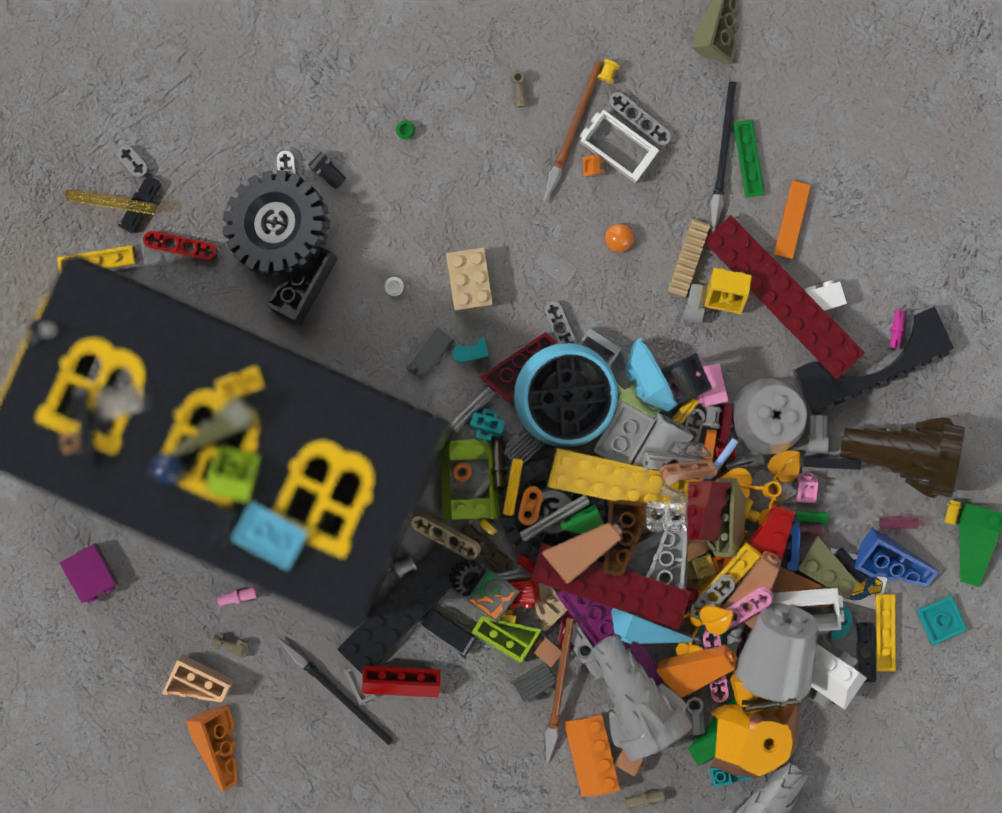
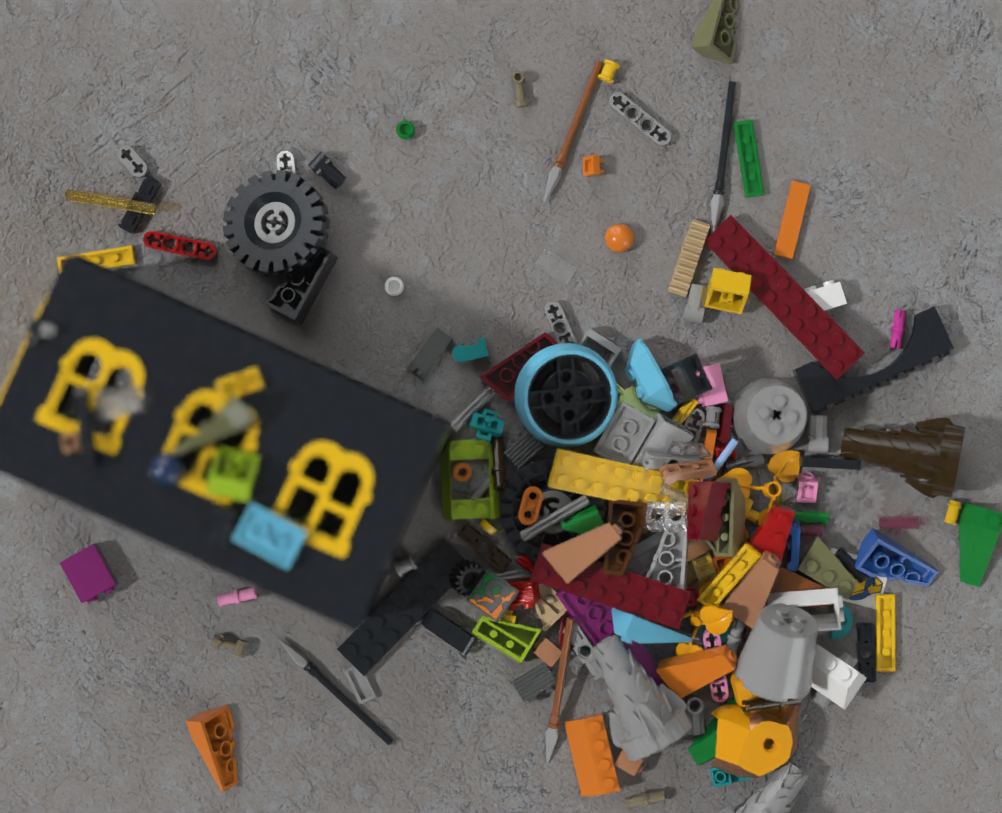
light nougat wedge [162,655,234,702] -> none
red brick [361,665,441,698] -> none
tan beam [411,512,481,560] -> none
tan brick [446,248,493,312] -> none
yellow axle [503,458,523,516] -> none
white window [580,110,659,183] -> none
light grey beam [691,574,736,620] -> none
bright pink beam [719,587,773,635] -> none
teal tile [916,595,967,646] -> none

